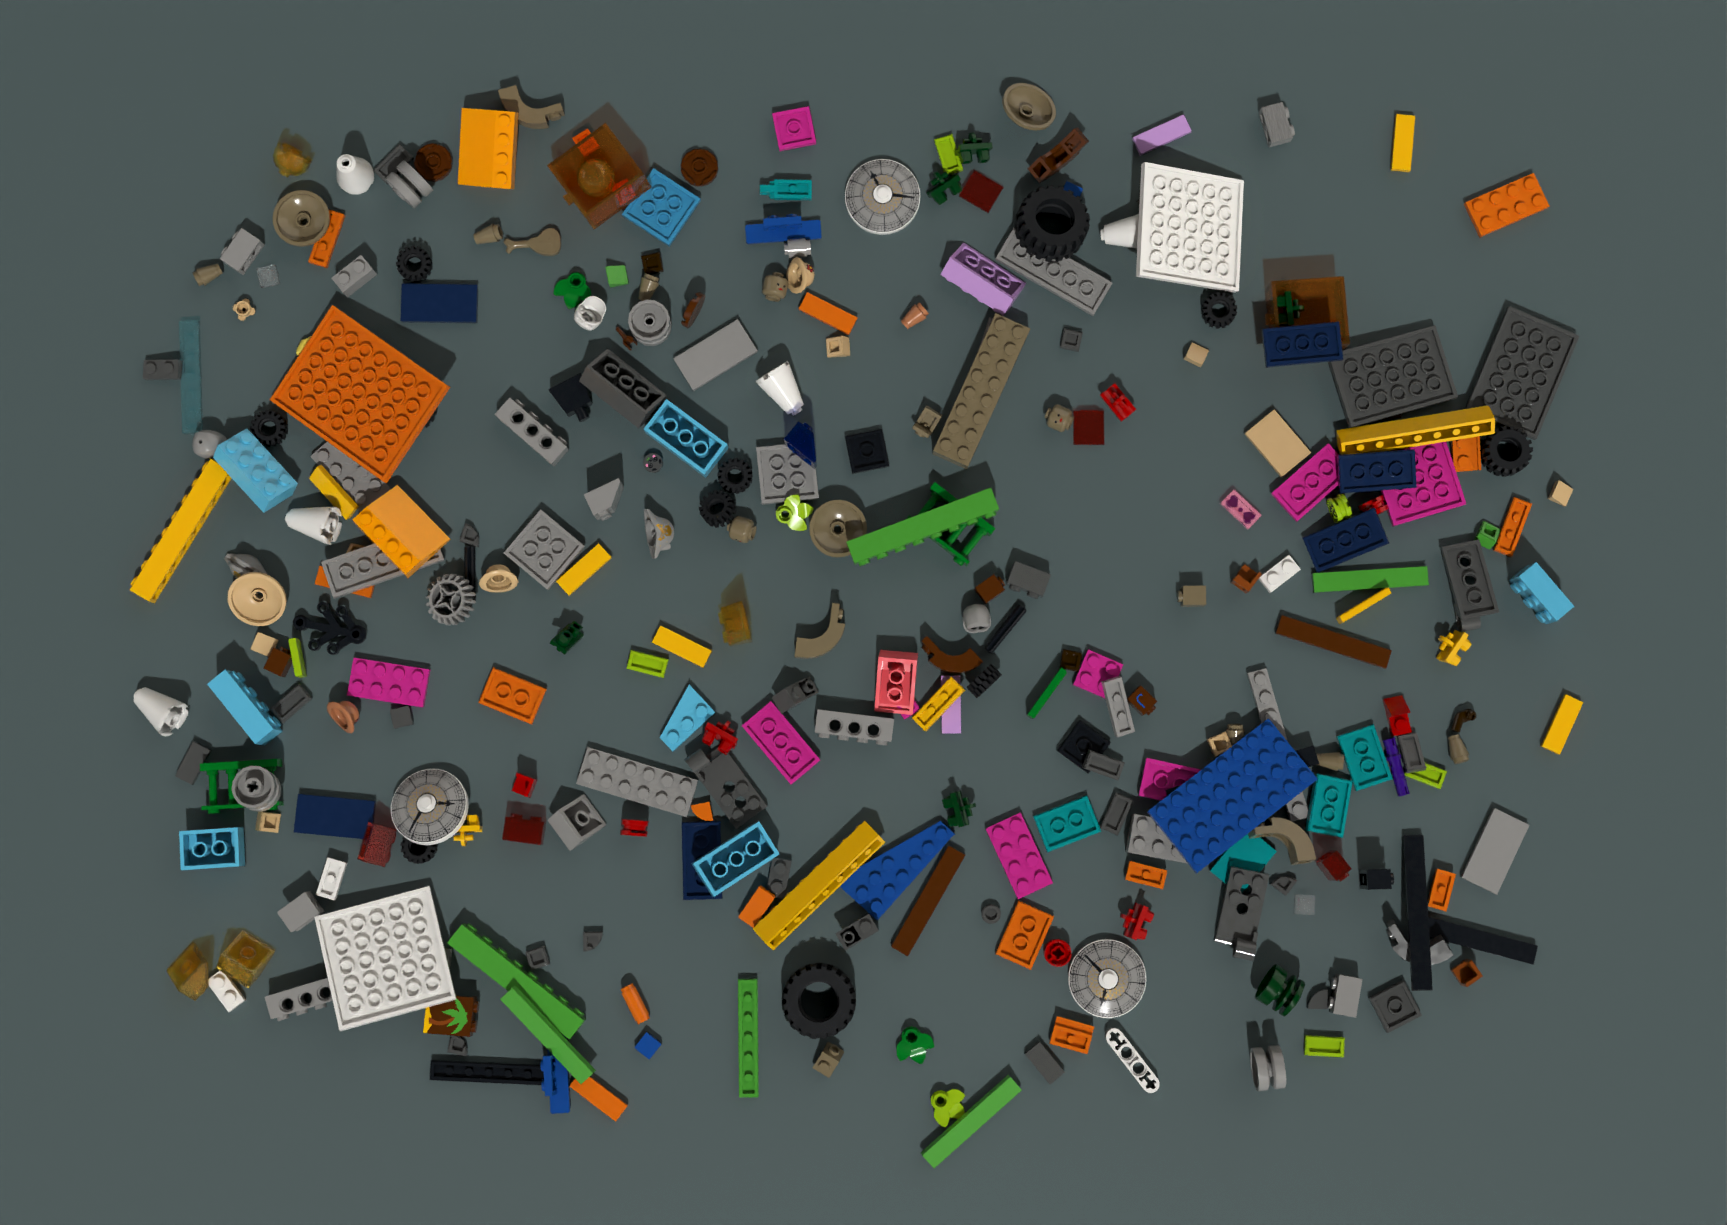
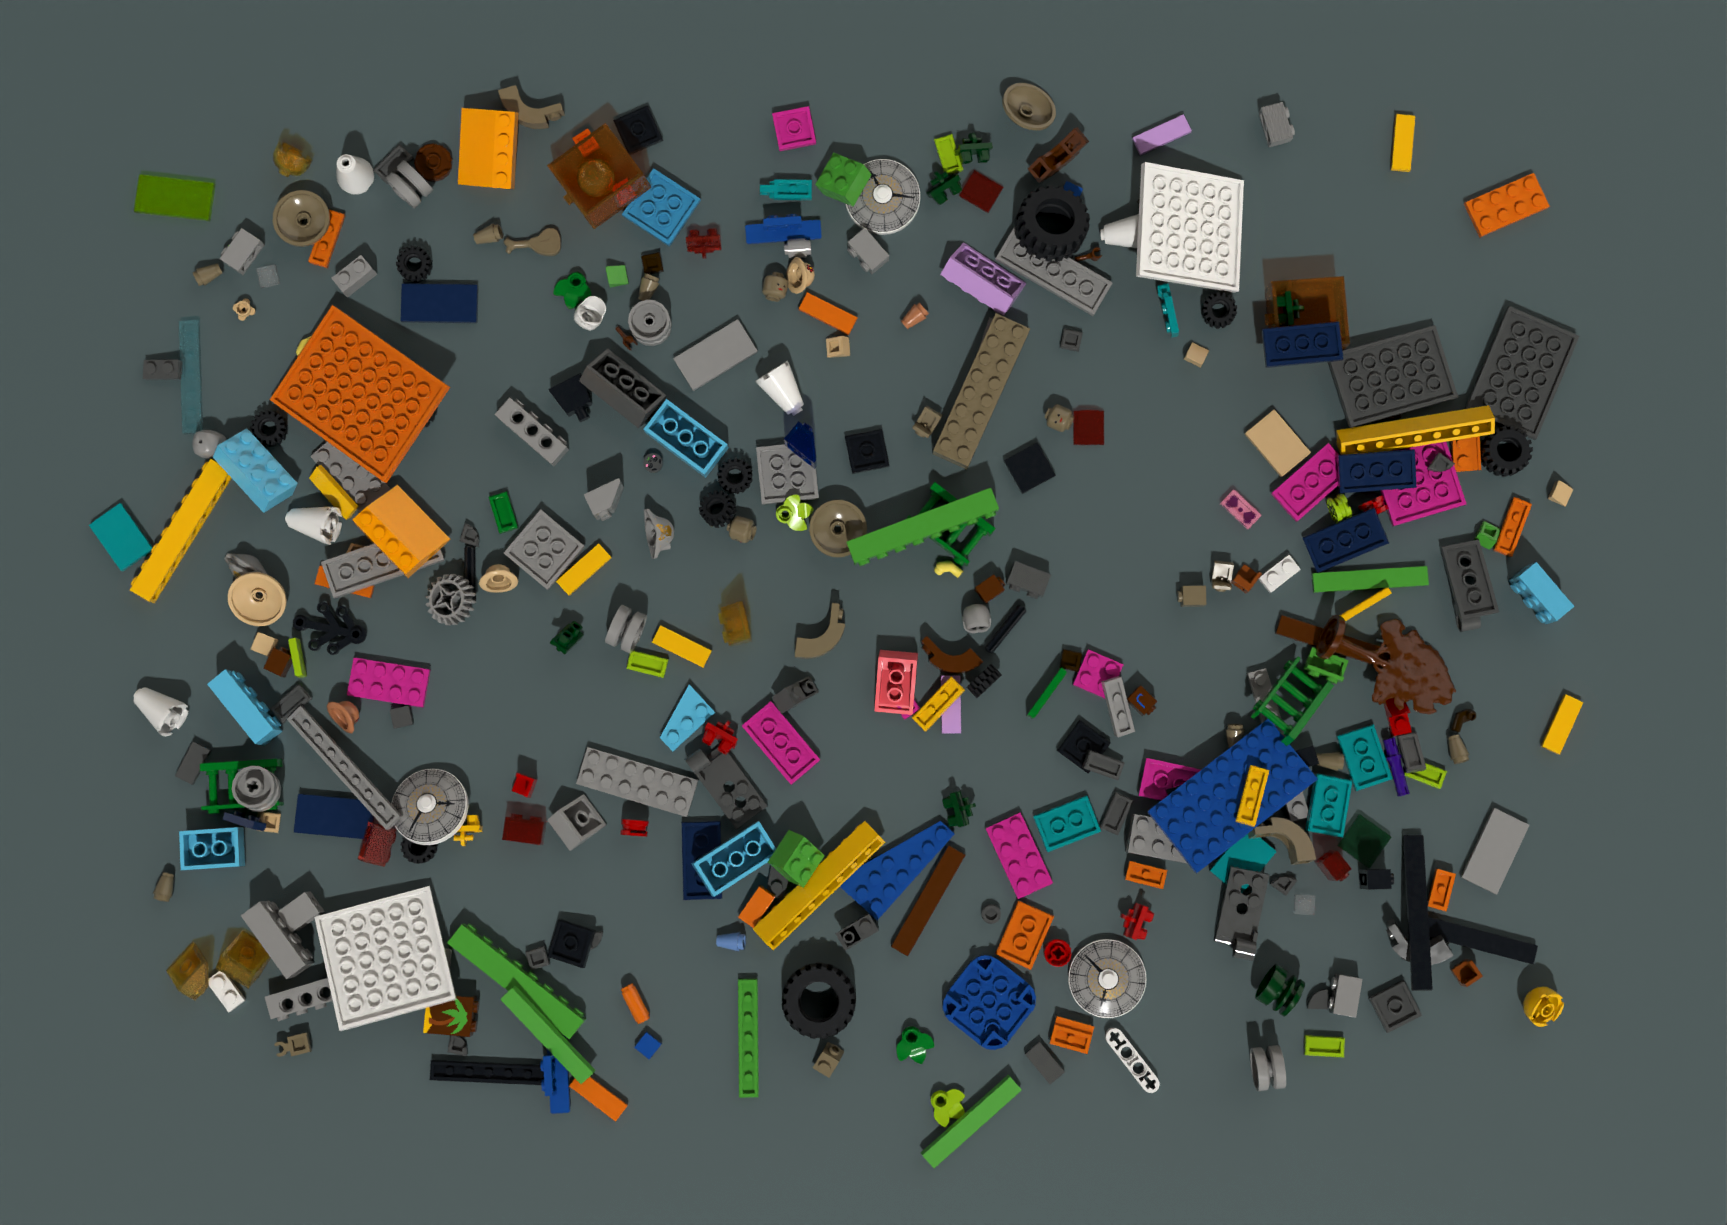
white plate [316,857,347,900] -> none
orange tile [478,667,547,724] -> none
reddish brown tile [681,149,718,187] -> none
reddish brown tile [681,292,706,329] -> none
orange tile [691,802,714,821] -> none
light grey brick [815,709,894,746] -> none
red hips [1100,383,1136,422] -> none
tan slope [1207,731,1232,757] -> none
yellow hips [1436,630,1472,666] -> none
none -> teal tile [89,503,153,572]
none -> clear neon green tile [134,174,215,221]
none -> dark tan cone [153,872,174,902]
none -> dark blue plate [223,810,266,831]
none -> light grey brick [241,900,314,979]
none -> dark tan plate [274,1032,312,1057]
none -> light grey plate [287,706,403,830]
none -> green tile [489,491,518,534]
none -> black tile [547,919,596,968]
none -> light grey wheel [605,605,647,654]
none -> black tile [613,105,663,155]
none -> clear red hips [686,228,721,259]
none -> medium blue cone [716,932,746,951]
none -> bright green brick [768,830,825,888]
none -> bright green brick [815,152,872,207]
none -> light grey brick [847,228,889,274]
none -> light yellow arm [934,561,964,578]
none -> blue tile [942,955,1036,1050]
none -> black tile [1004,443,1056,494]
none -> reddish brown hand [1075,247,1102,262]
none -> teal hinge [1157,283,1179,338]
none -> bracket [1211,560,1234,592]
none -> yellow tile [1235,765,1270,827]
none -> green fence [1251,656,1334,746]
none -> bright green bracket [1304,647,1349,684]
none -> reddish brown plant [1316,615,1456,715]
none -> clear green tile [1337,814,1391,868]
none -> dark grey tile [1427,453,1455,472]
none -> yellow cylinder [1523,986,1564,1027]

